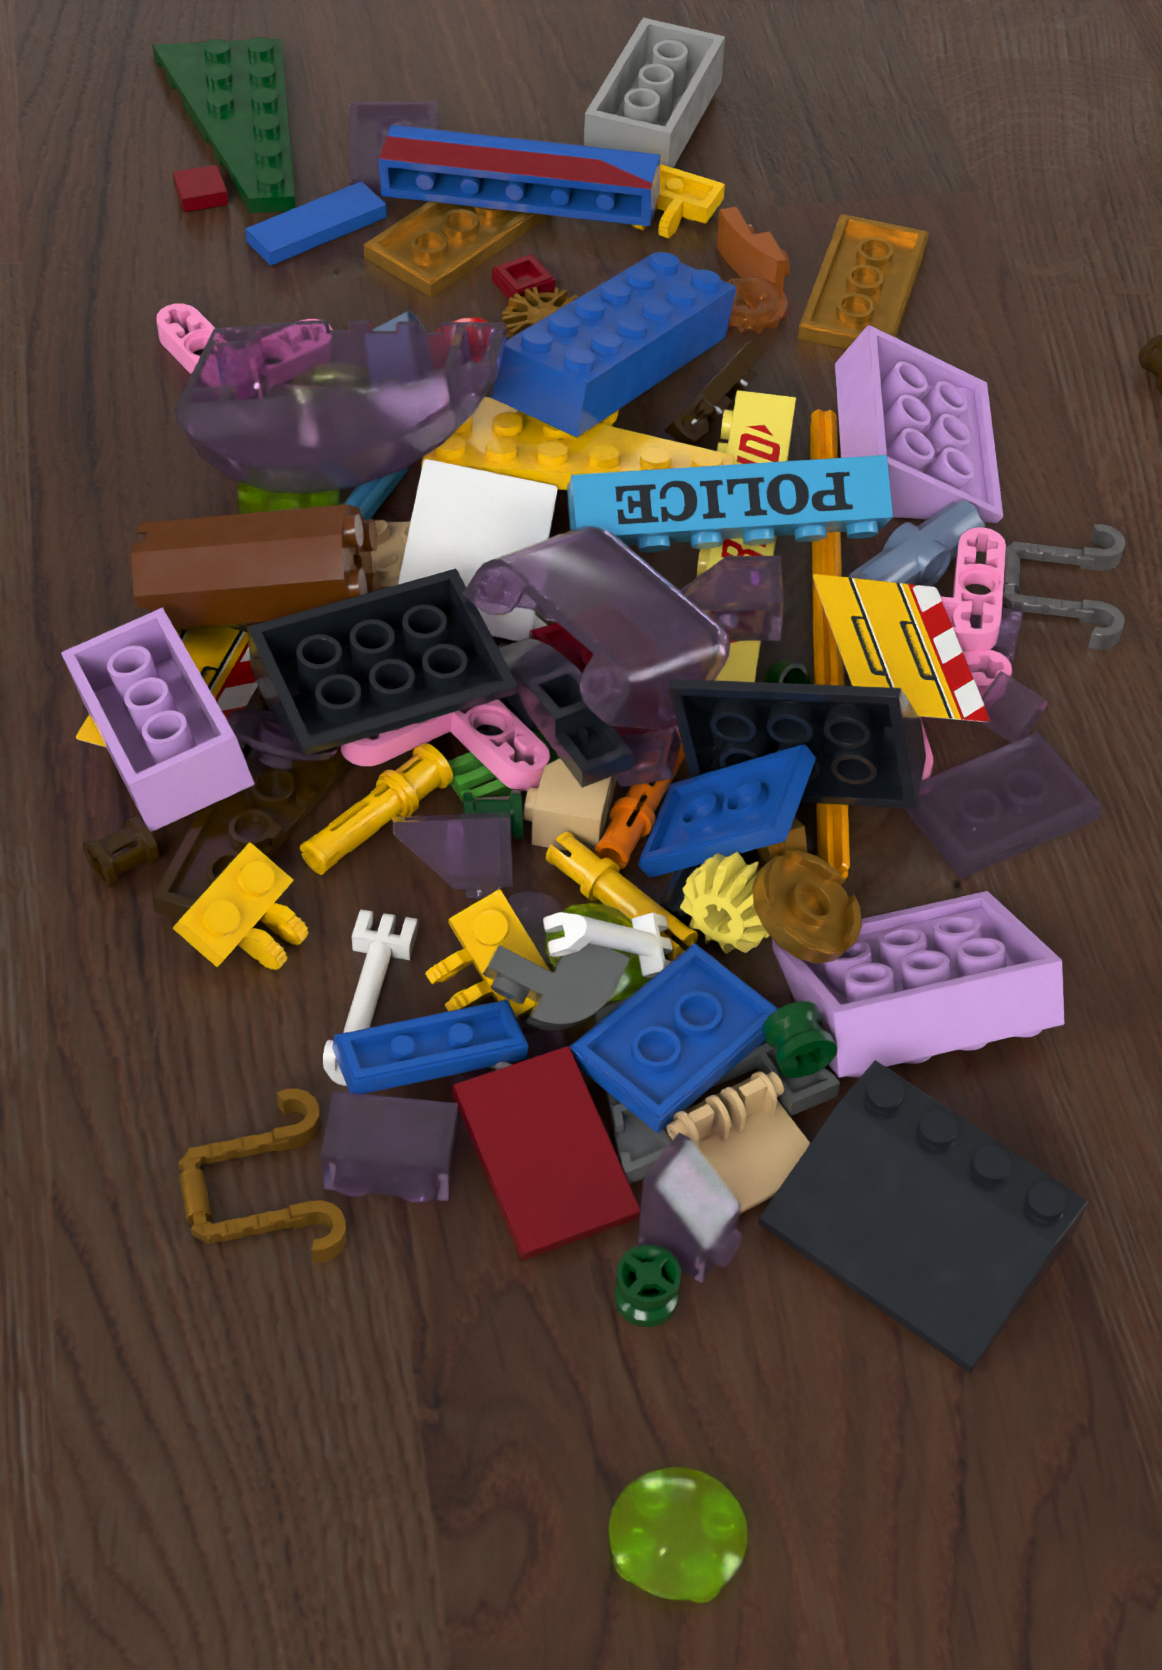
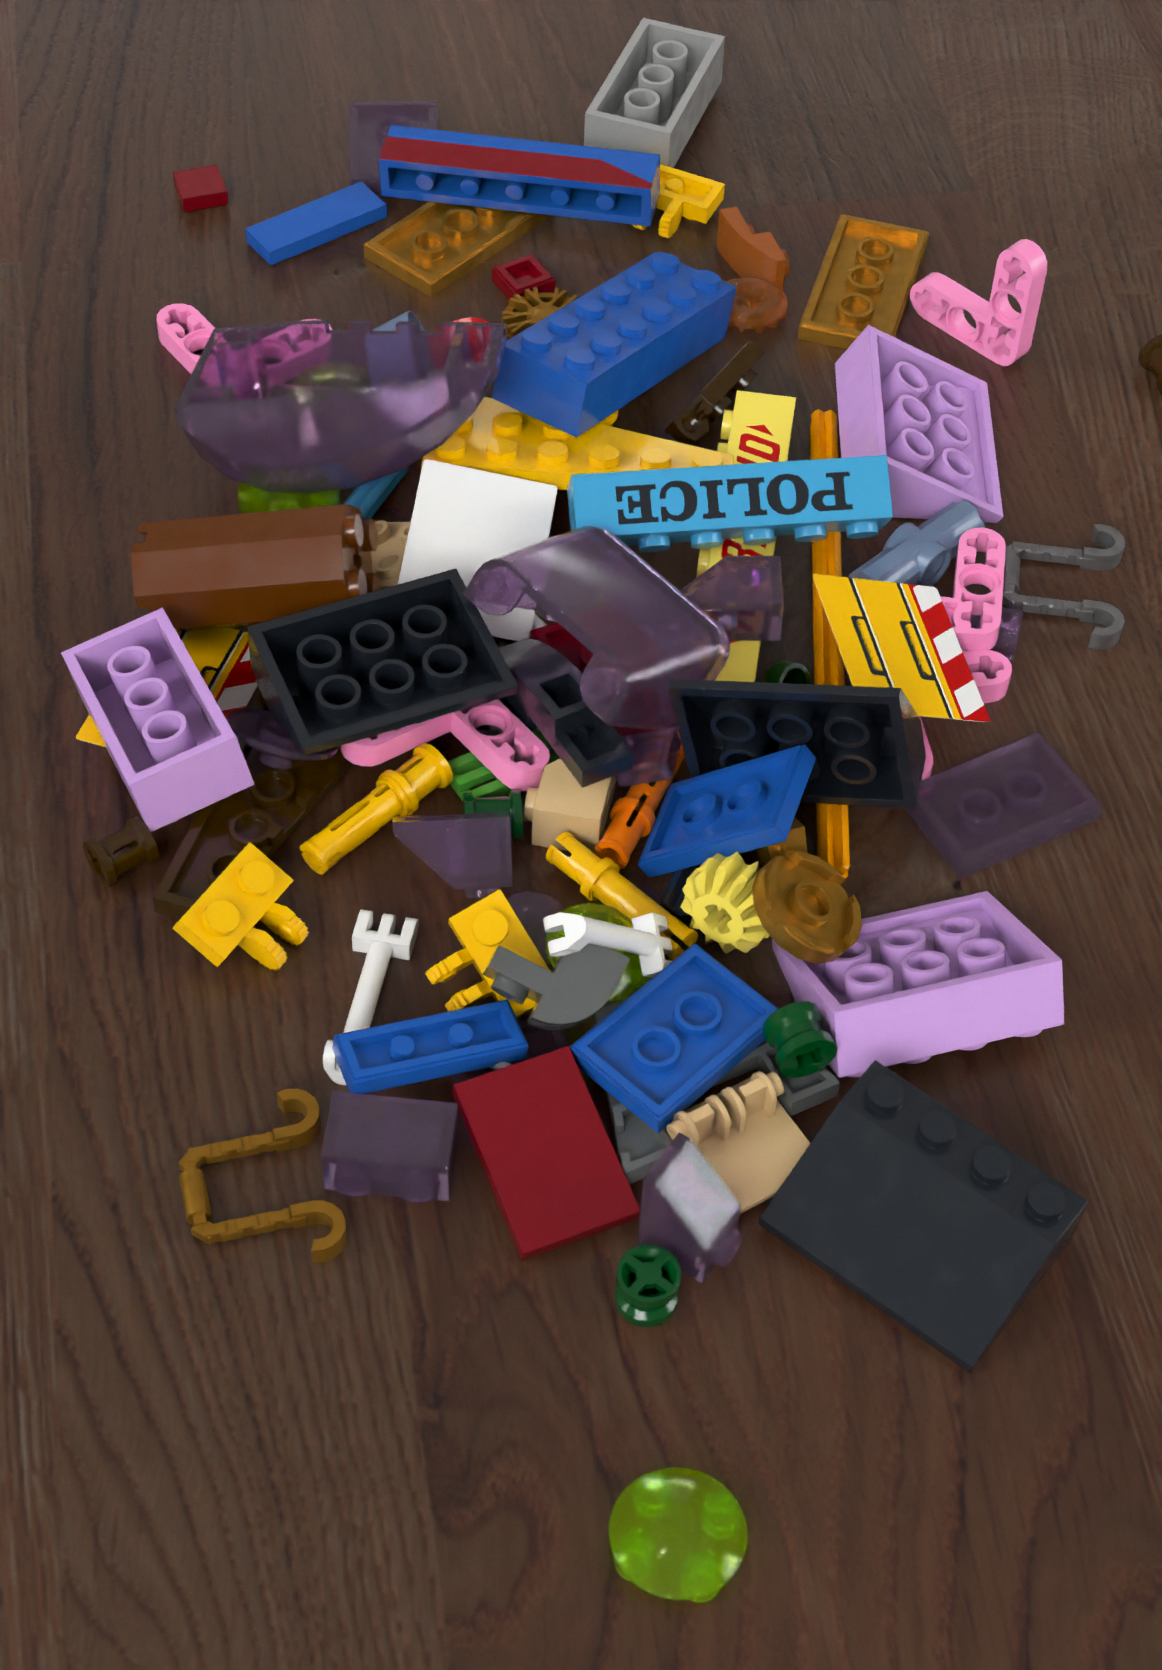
dark green wing [152,37,295,213] -> none
clear purple tile [980,670,1049,747] -> none
none -> bright pink beam [910,239,1047,366]

